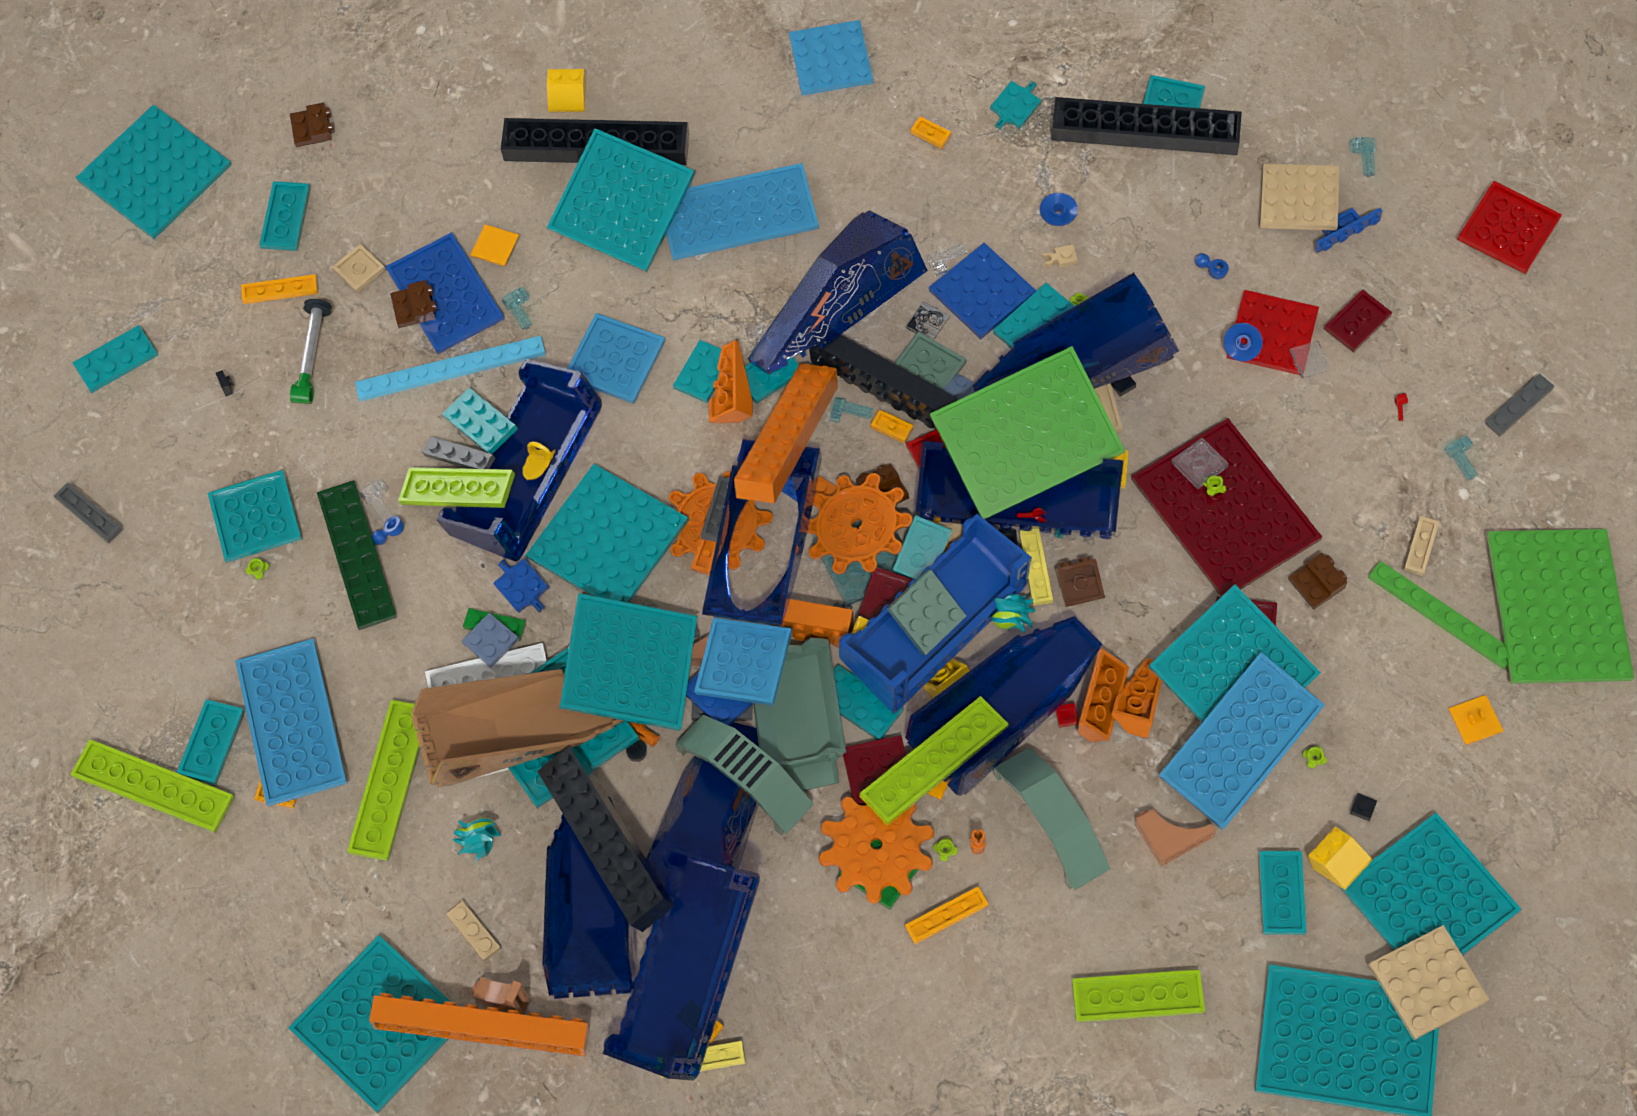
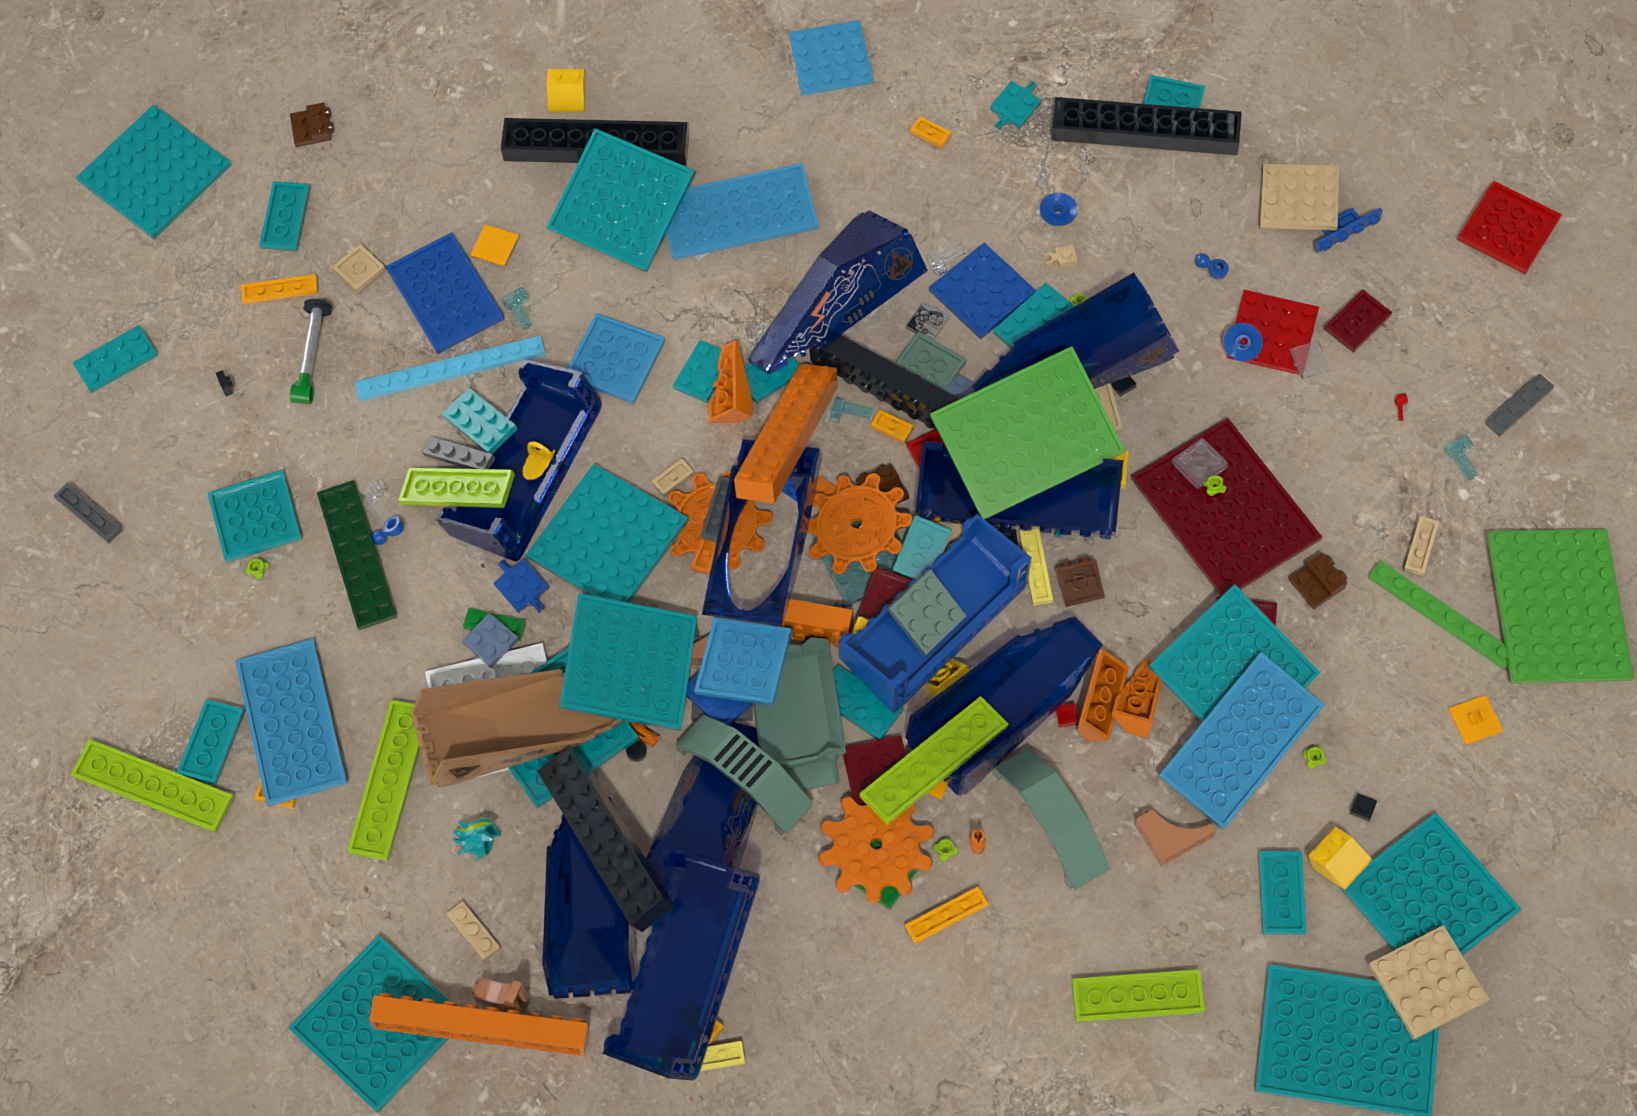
reddish brown plate [390,280,437,328] -> none
teal hair [991,594,1036,633] -> none
red hand [1017,508,1047,523] -> none
clear light blue piece [1350,137,1376,177] -> none
none -> tan plate [651,458,695,497]

